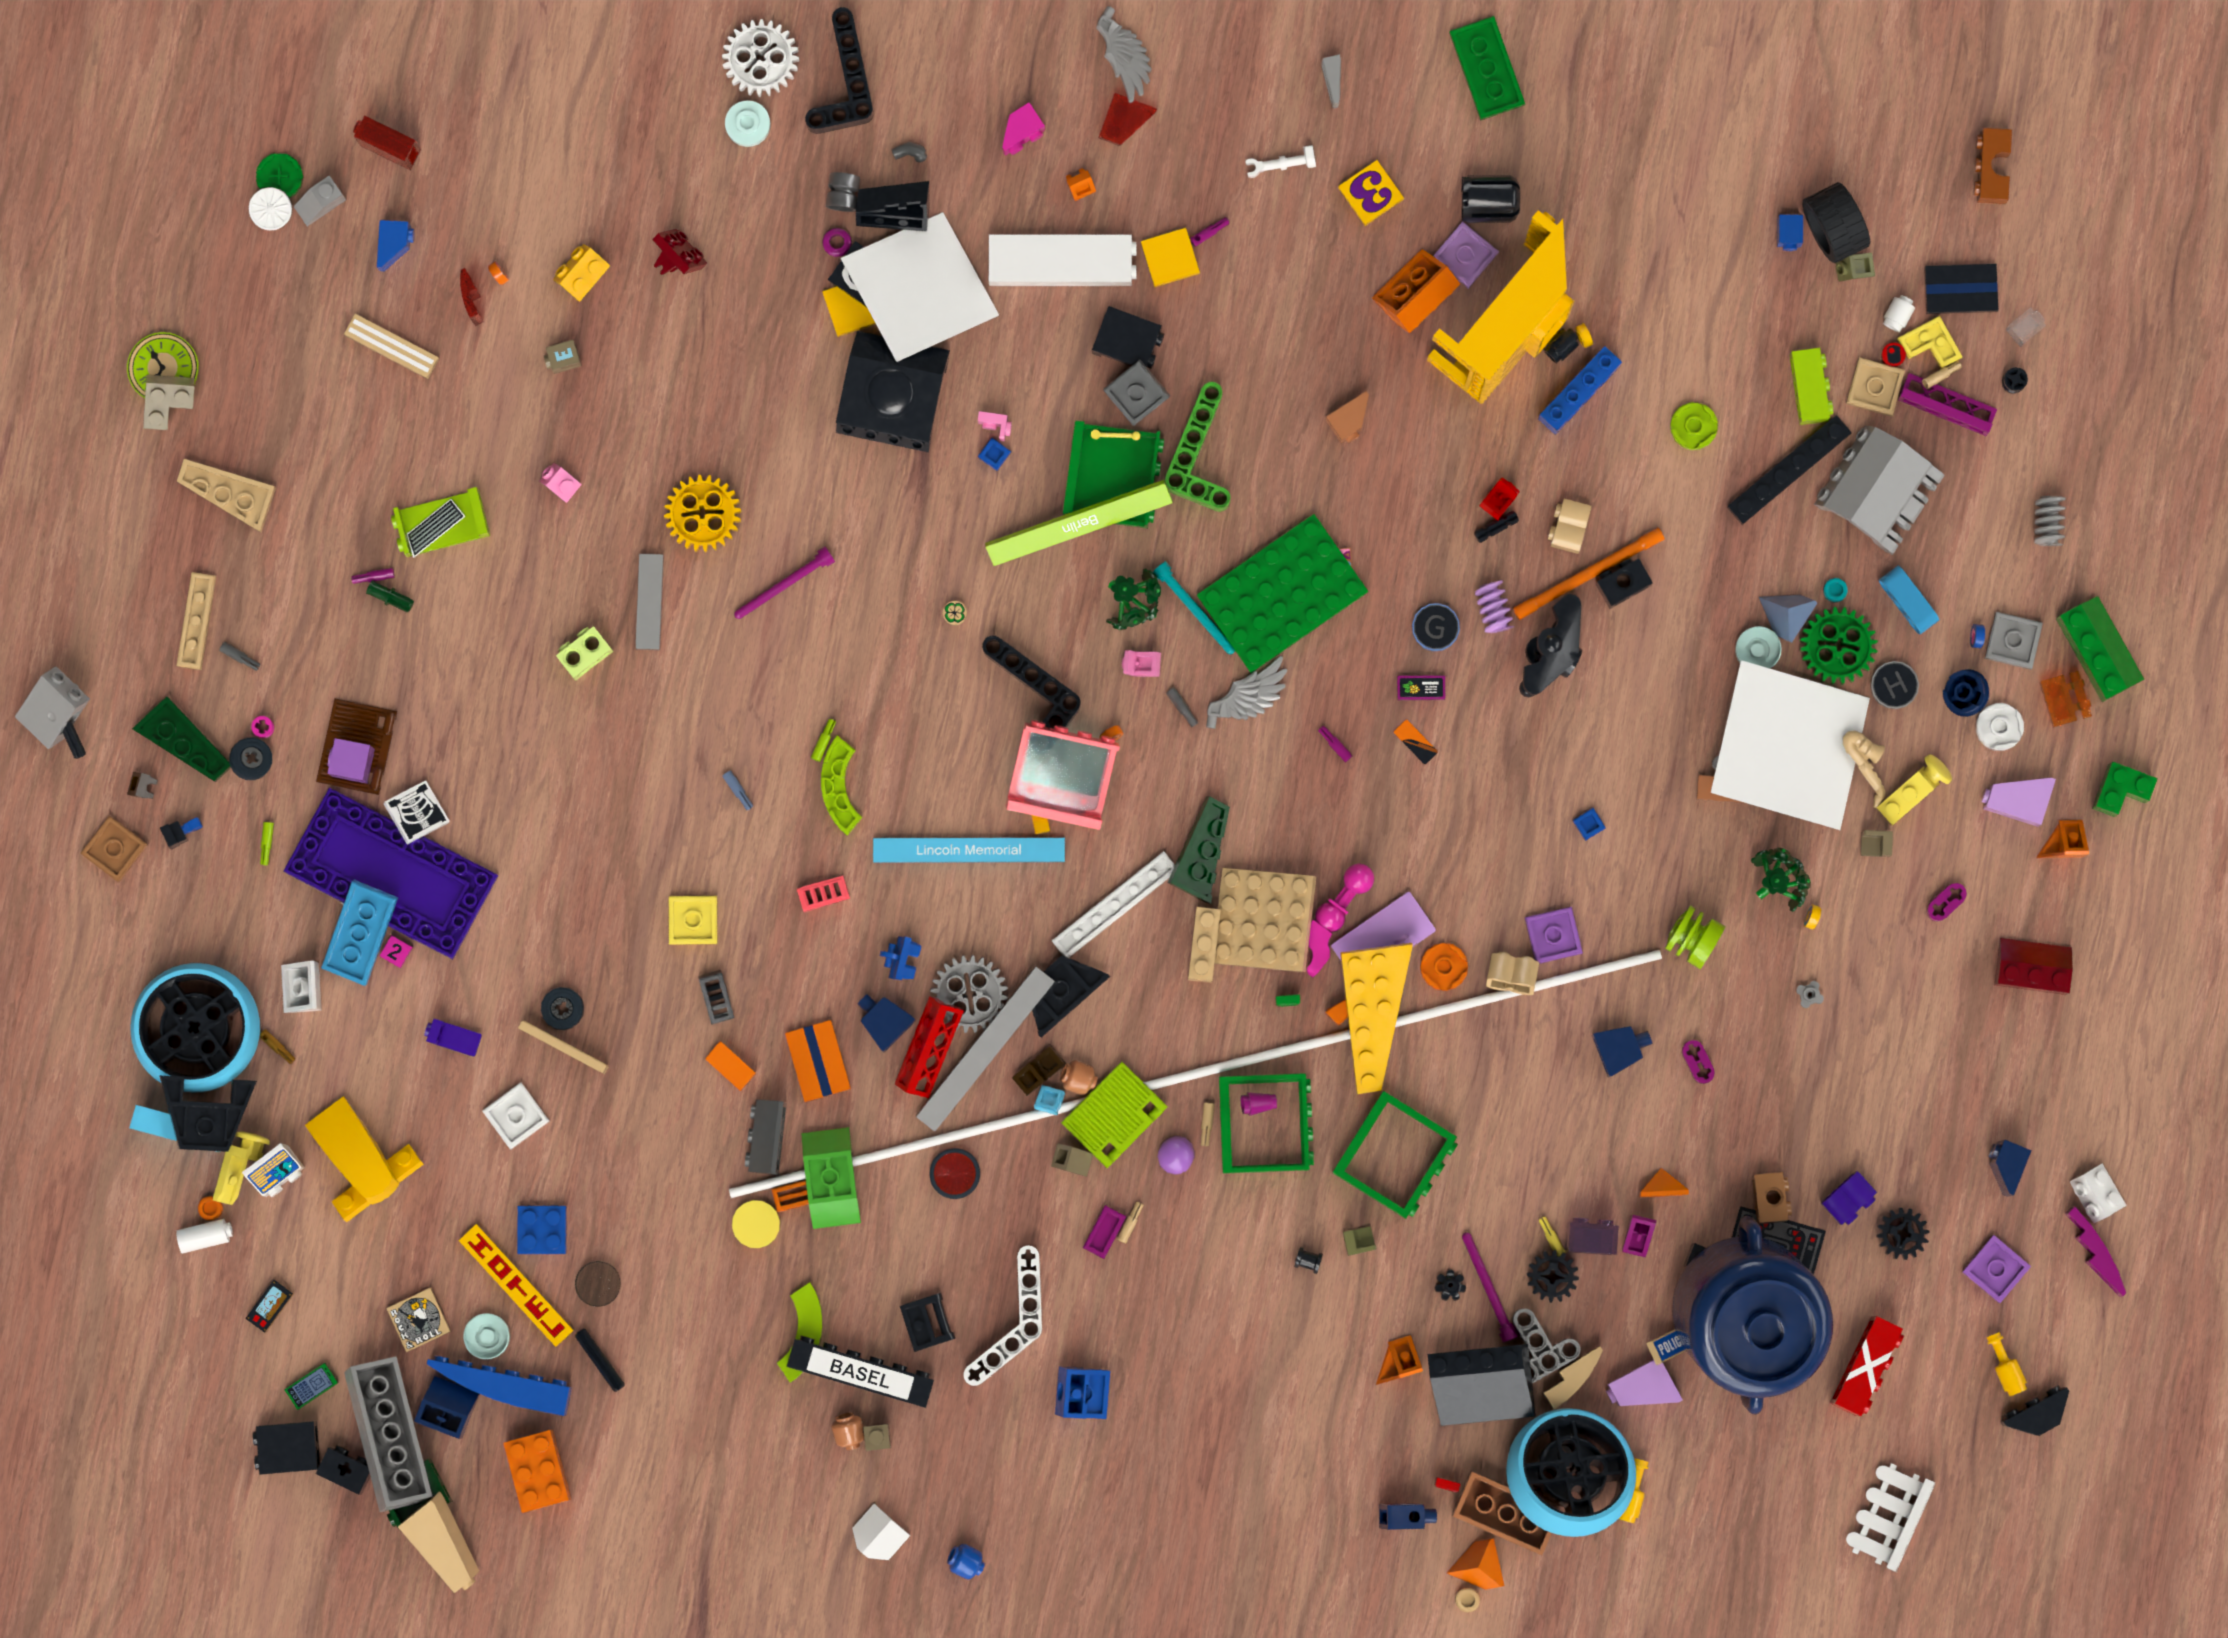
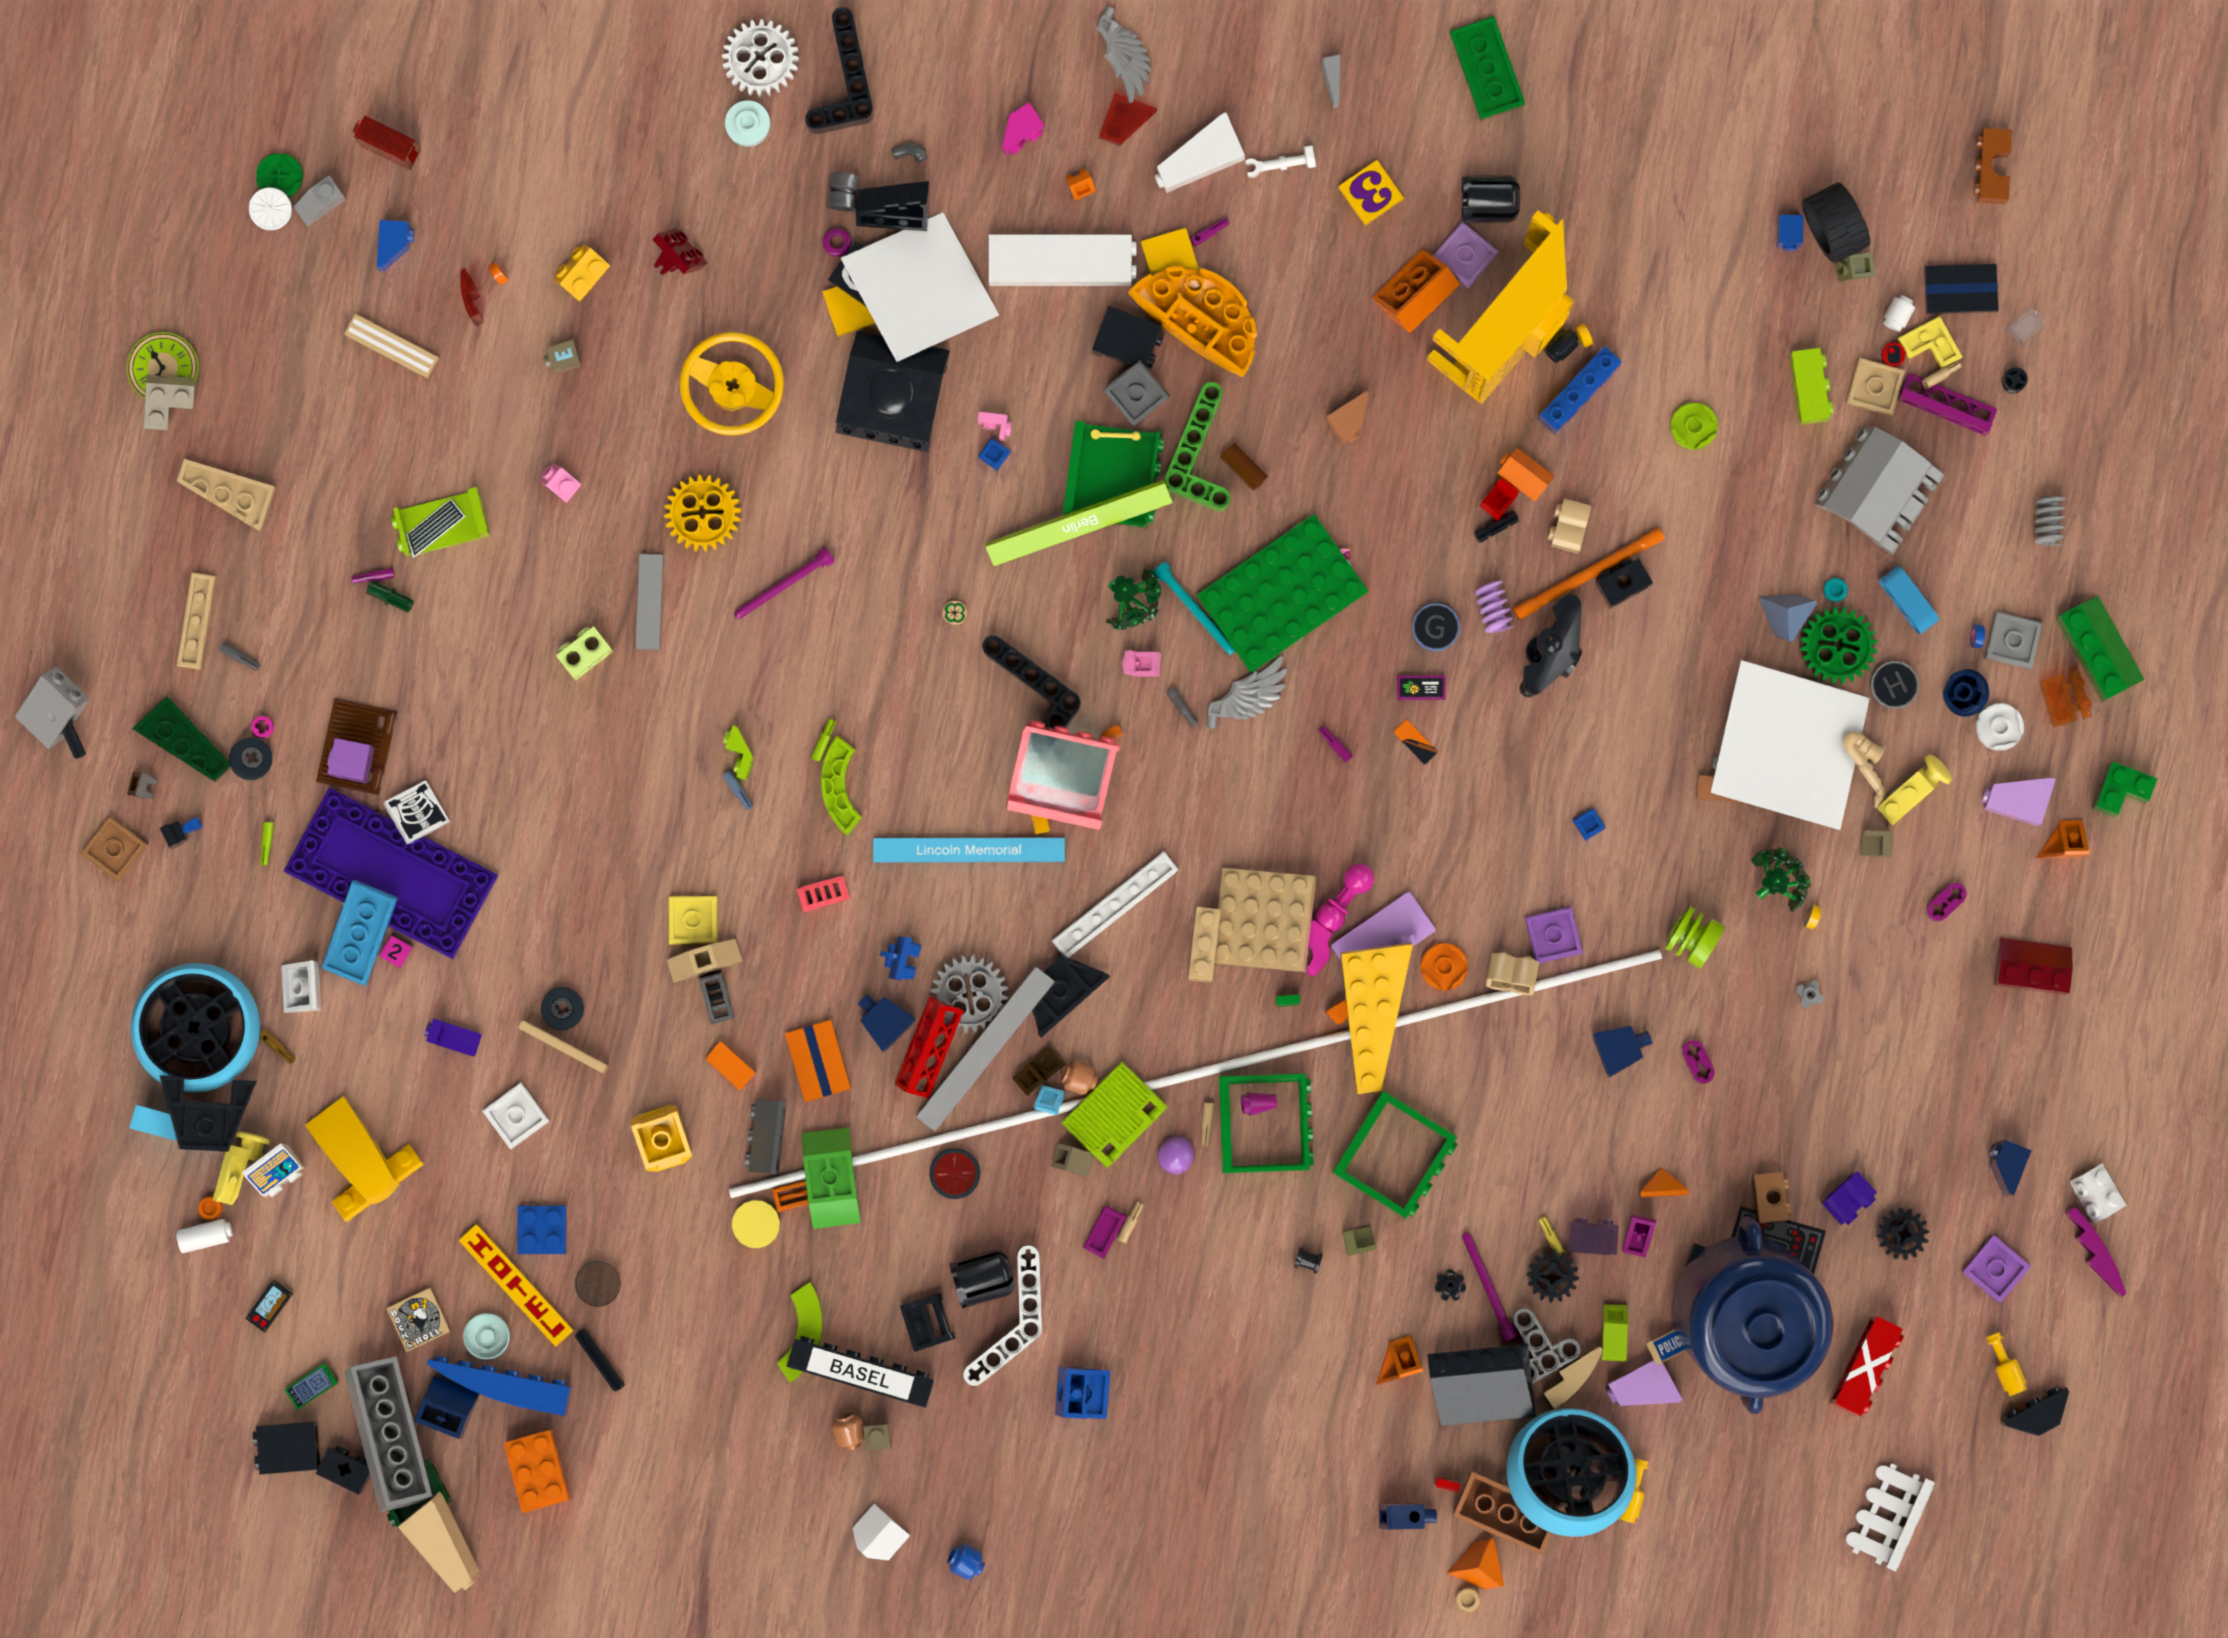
dark green wing [1167,796,1230,904] -> none
black plate [1727,415,1852,525] -> none
light aqua piece [1735,626,1782,669] -> none
none -> yellow slope [630,1105,692,1172]
none -> tan slope [667,939,743,983]
none -> yellow piece [679,332,784,435]
none -> lime slope [723,726,754,782]
none -> black cylinder [949,1250,1015,1309]
none -> light orange brick [1128,266,1257,377]
none -> white slope [1154,113,1245,193]
none -> reddish brown axle [1220,443,1268,492]
none -> orange brick [1498,448,1555,502]
none -> lime slope [1602,1304,1628,1361]

